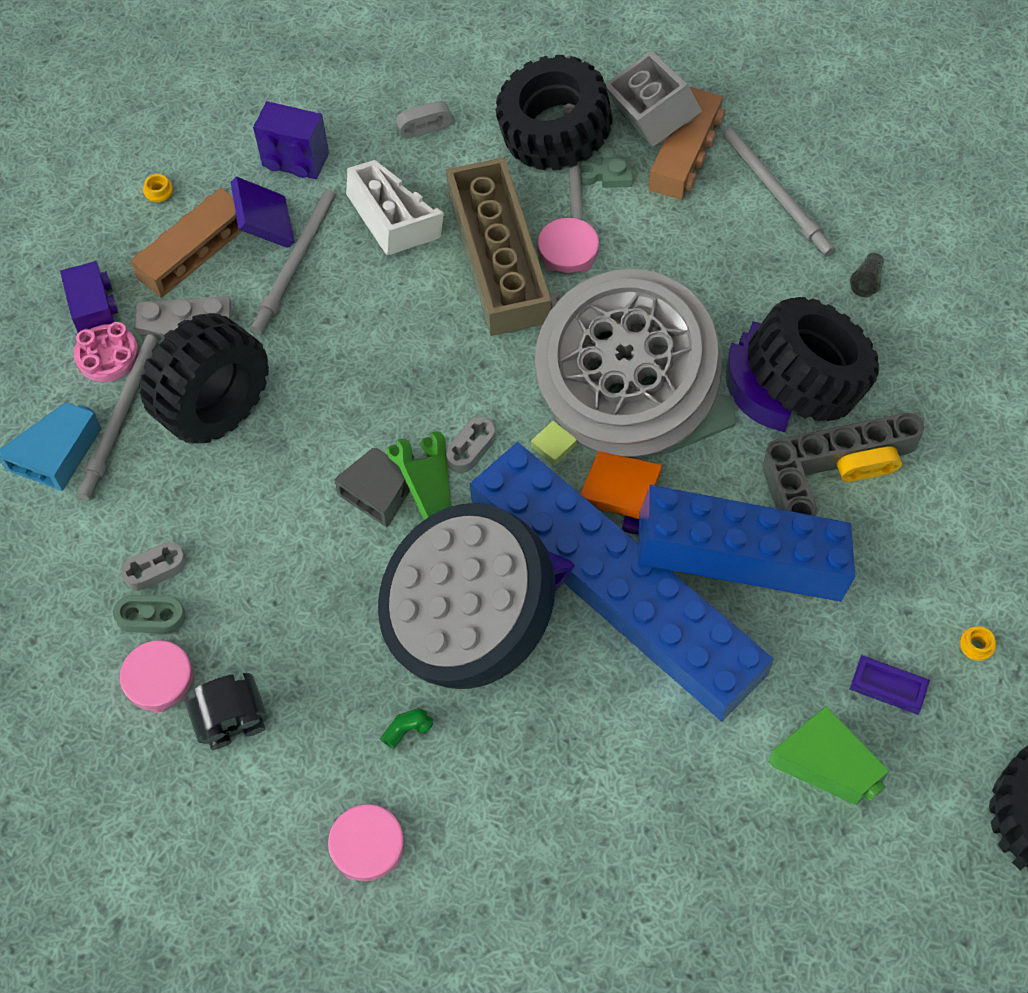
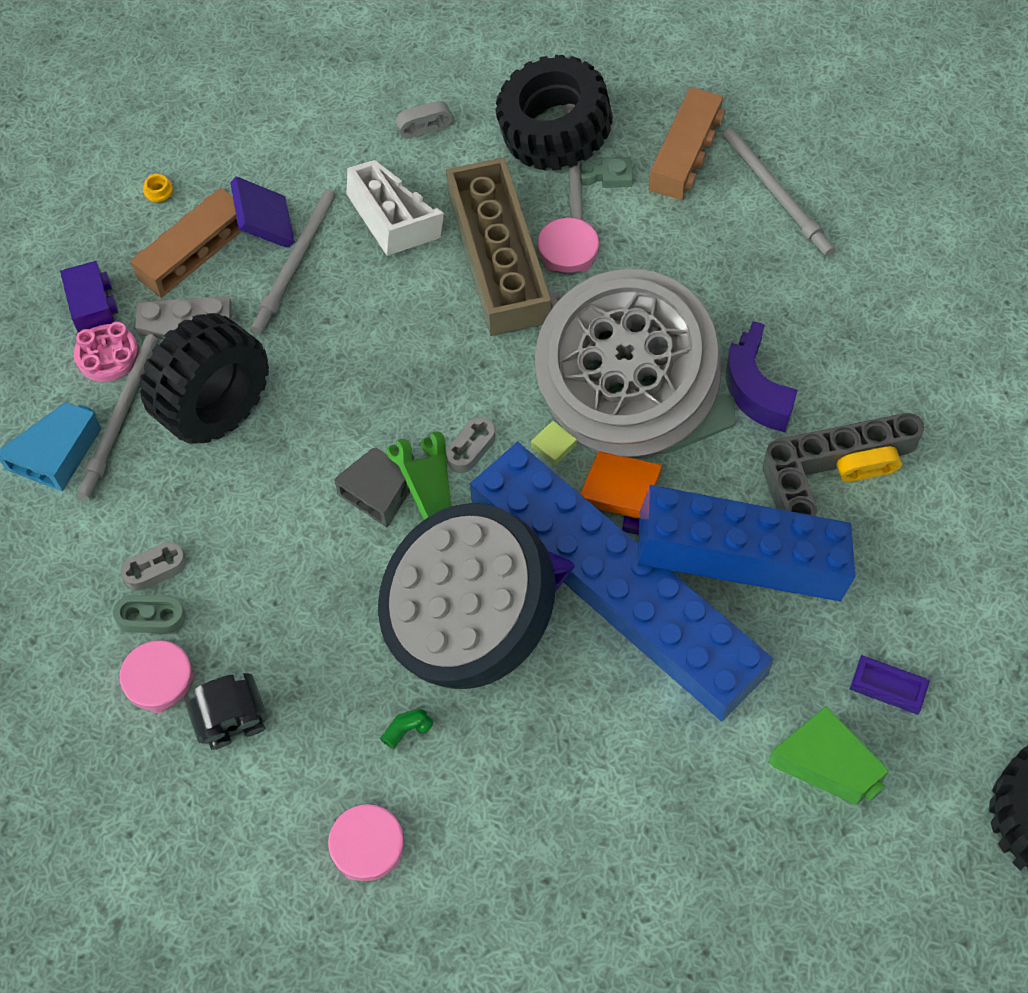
dark purple brick [253,101,329,180] -> none
light grey brick [606,50,702,147] -> none
black tyre [748,297,879,421] -> none
clear smoke cone [850,253,884,297] -> none
yellow plate [960,626,997,661] -> none

